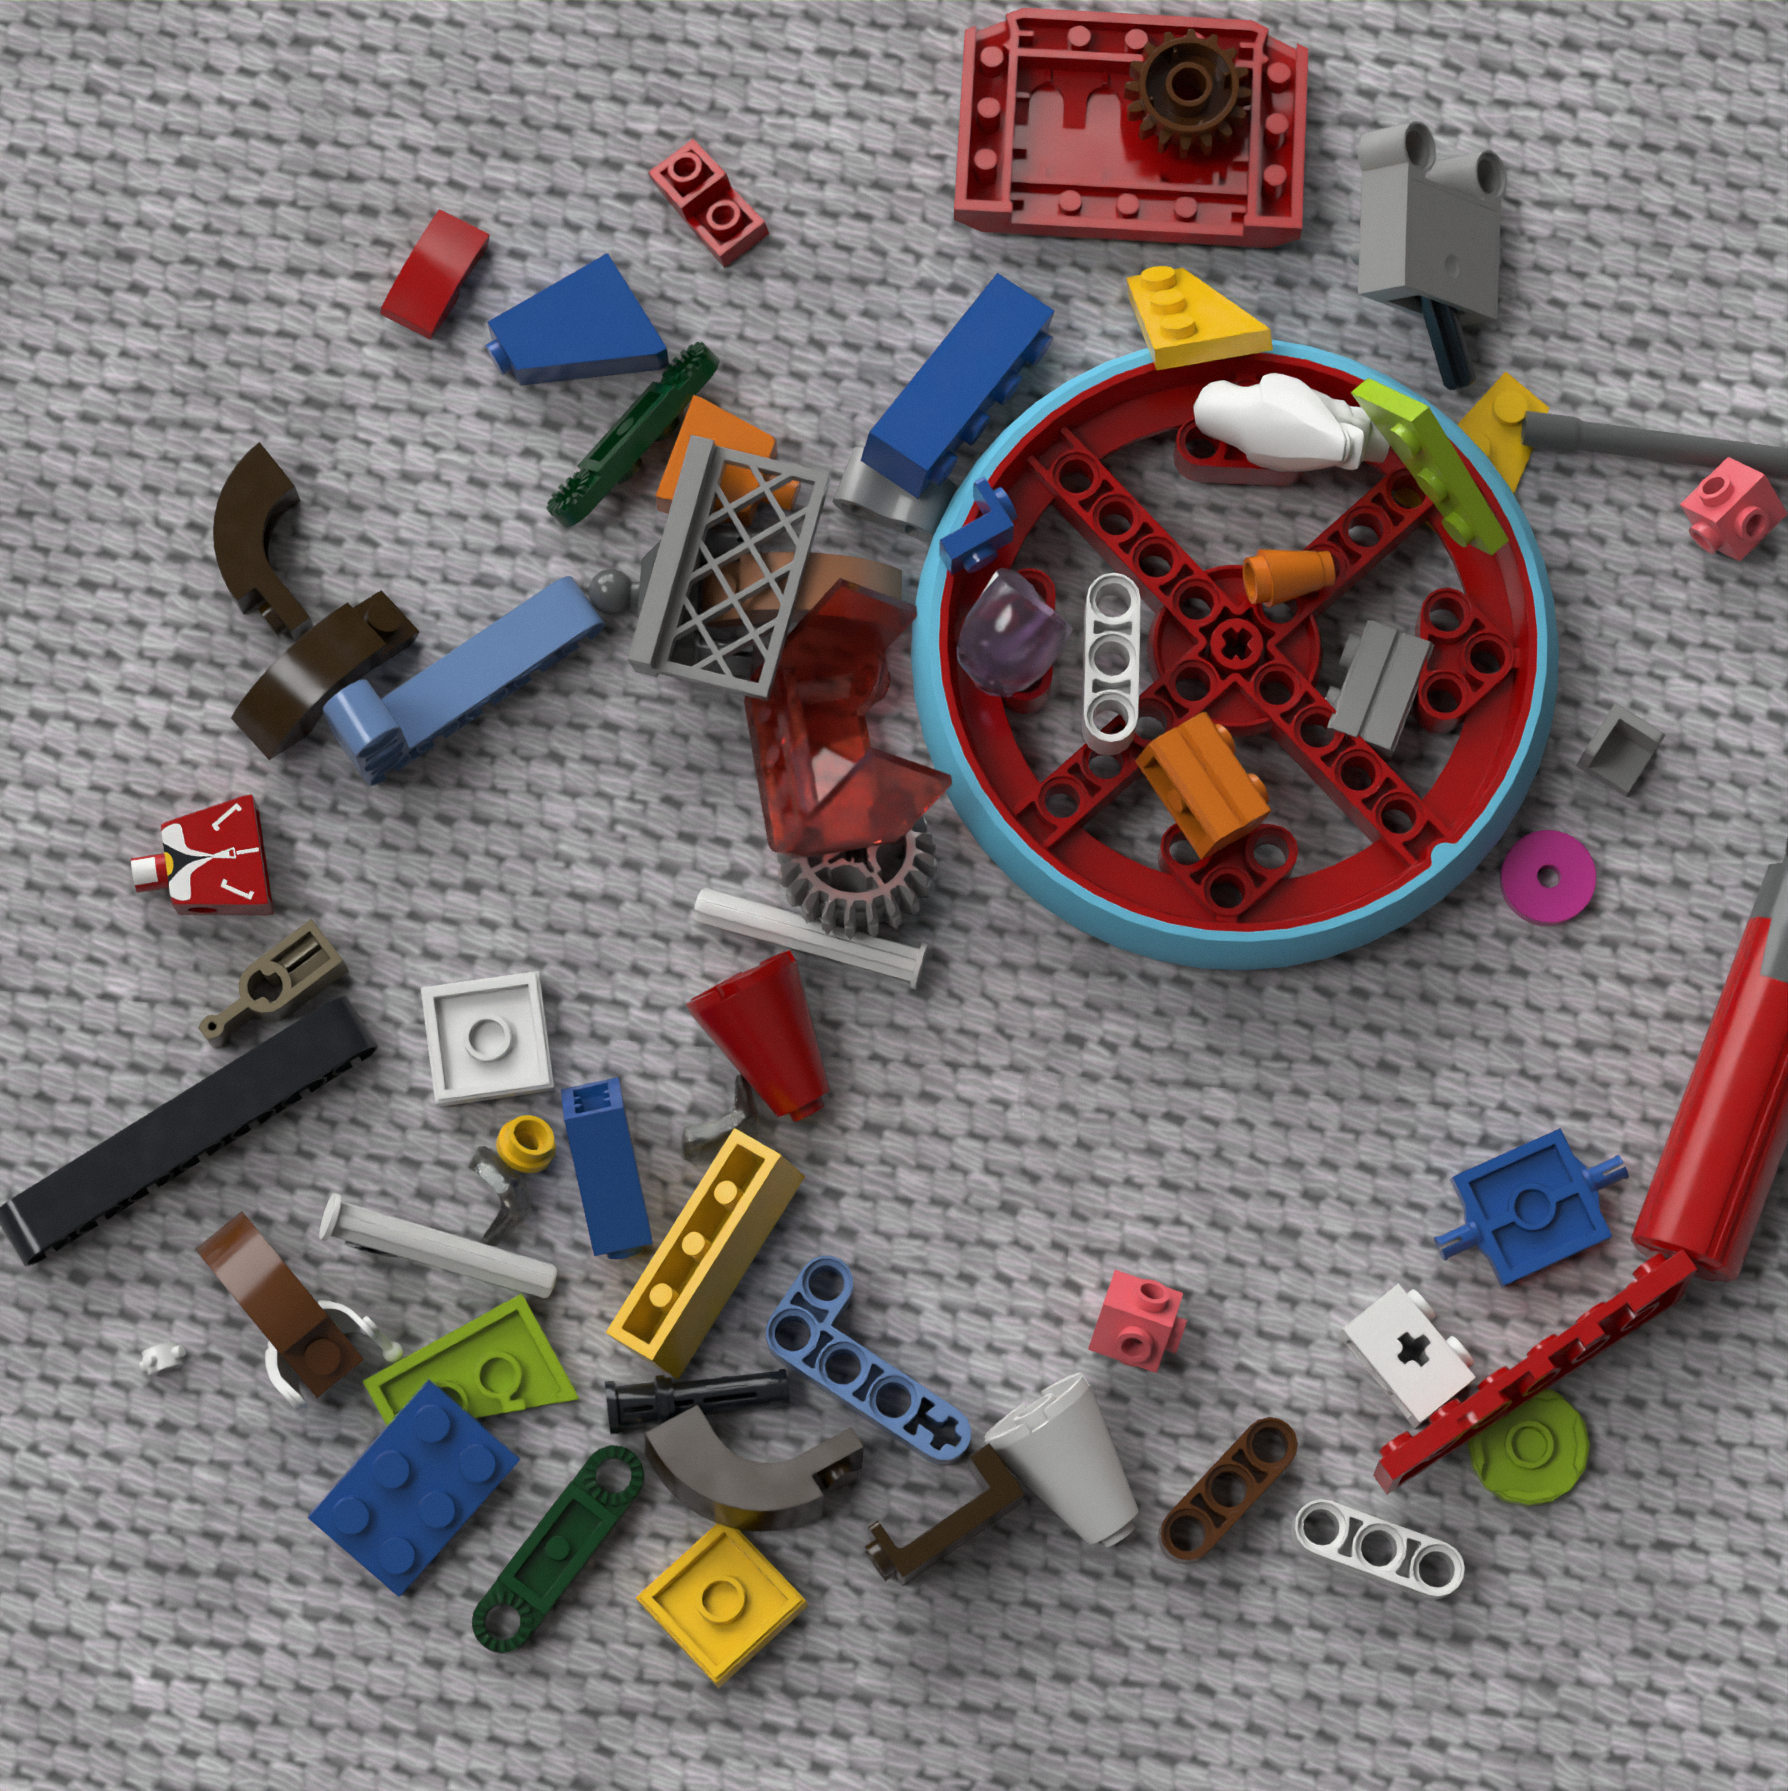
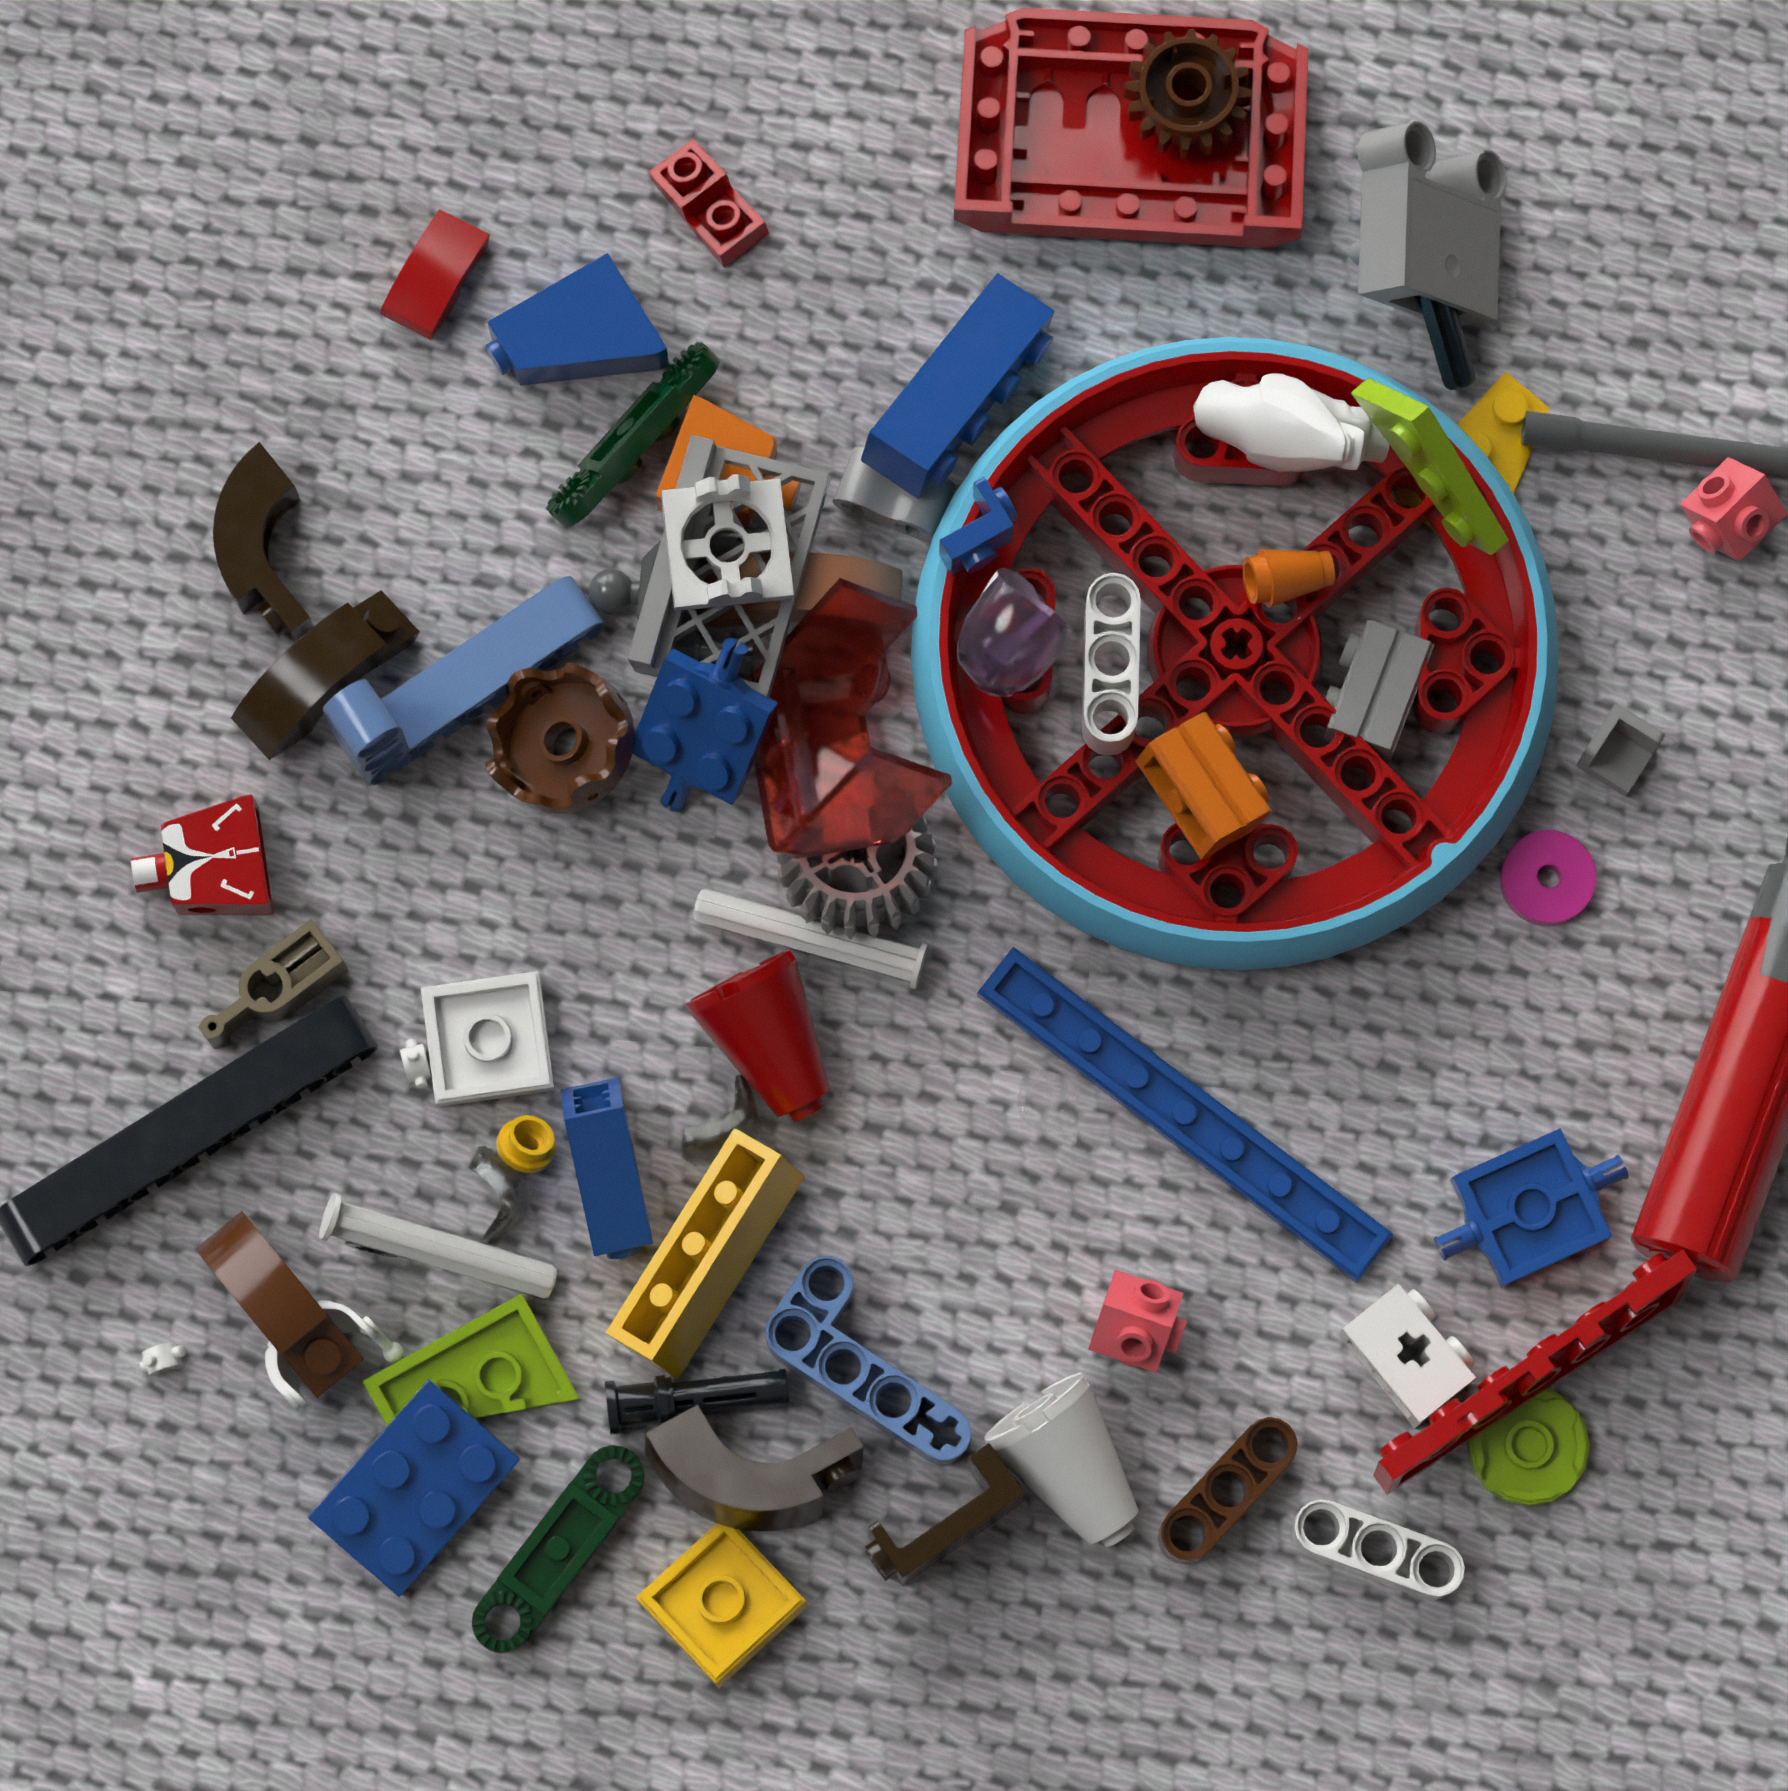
yellow wing [1126,266,1273,370] -> none
none -> white piece [400,1039,432,1089]
none -> reddish brown plate [485,663,635,814]
none -> blue plate [632,638,778,812]
none -> white piece [661,474,794,611]
none -> blue tile [977,947,1393,1283]

